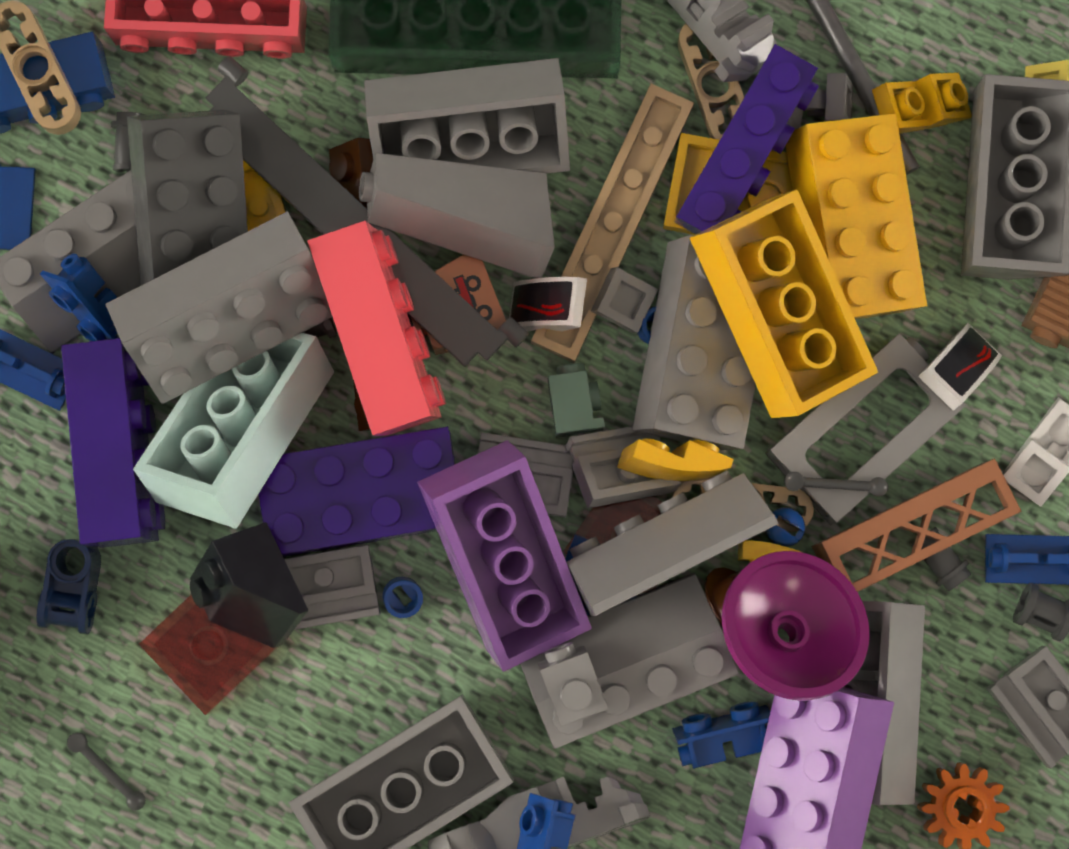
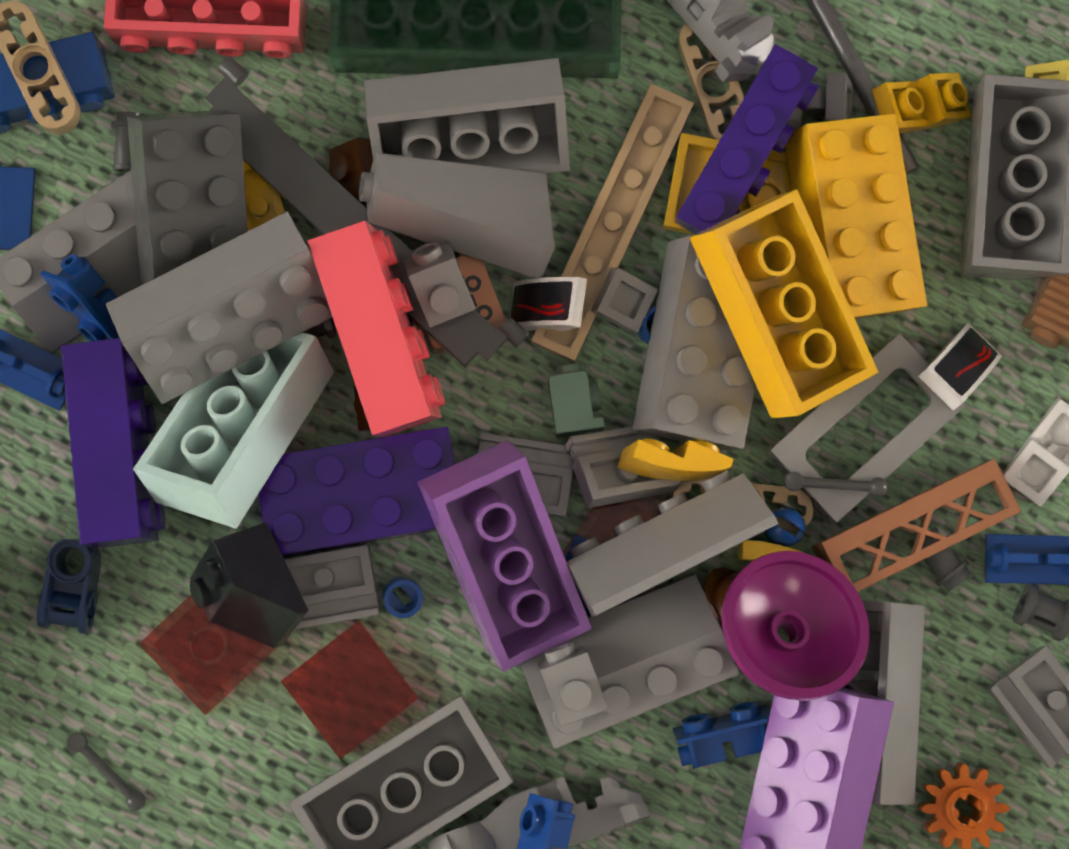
none -> clear red plate [281,620,419,759]
none -> light grey bracket [404,242,476,328]

